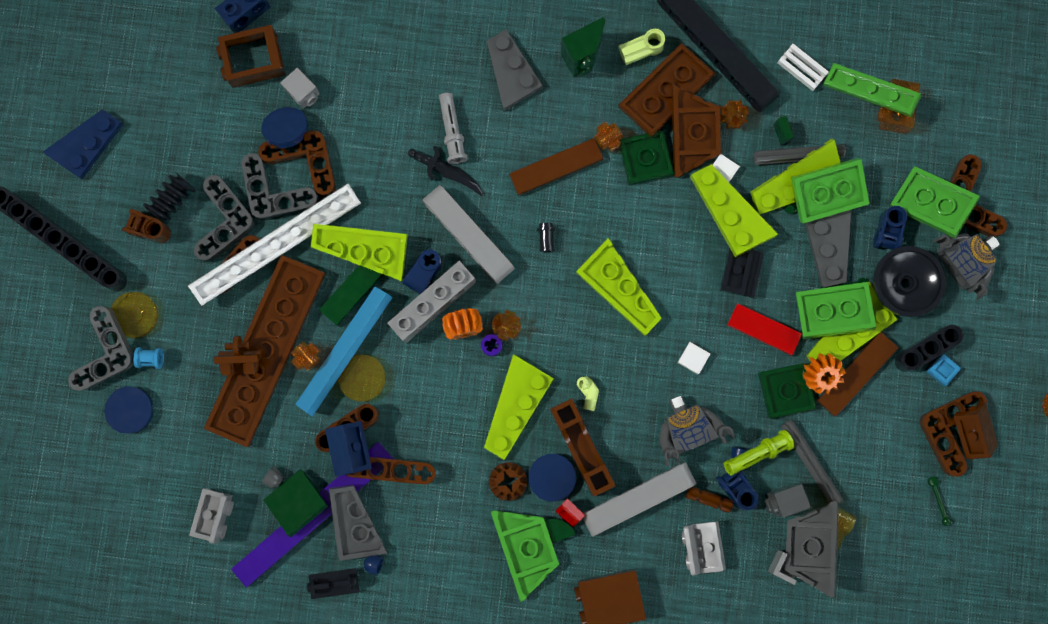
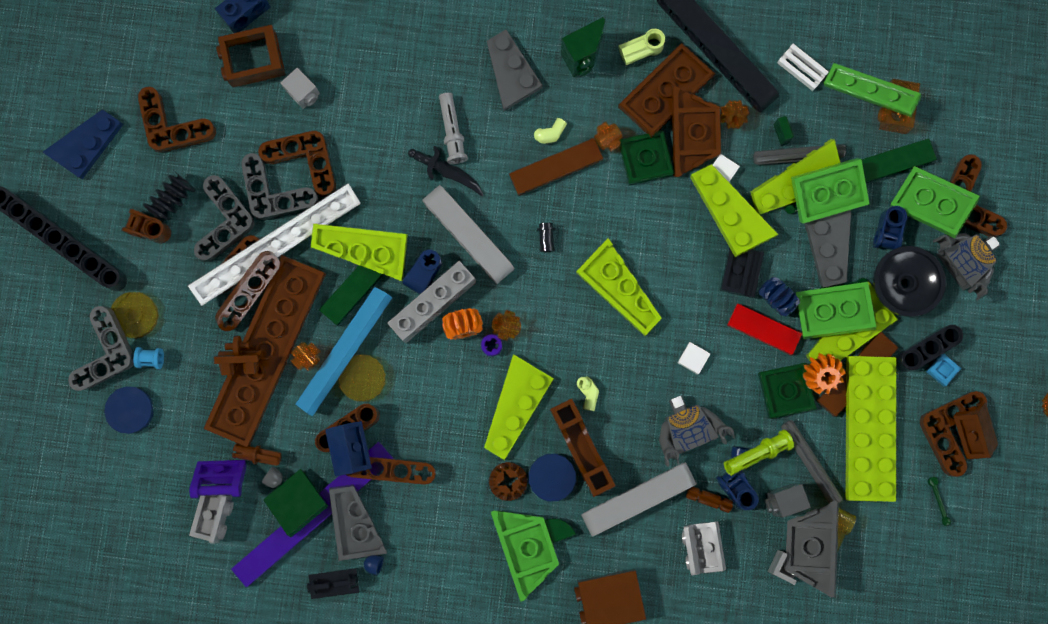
dark blue tile [261,107,309,148] -> none
red tile [555,499,585,527] -> none
none -> reddish brown beam [138,87,216,153]
none -> dark purple plate [189,460,247,498]
none -> reddish brown beam [215,251,280,331]
none -> reddish brown axle [232,443,282,466]
none -> yellowish green arm [534,118,567,144]
none -> dark blue gear [759,277,800,316]
none -> lime plate [846,356,896,502]
none -> dark green tile [861,138,937,183]

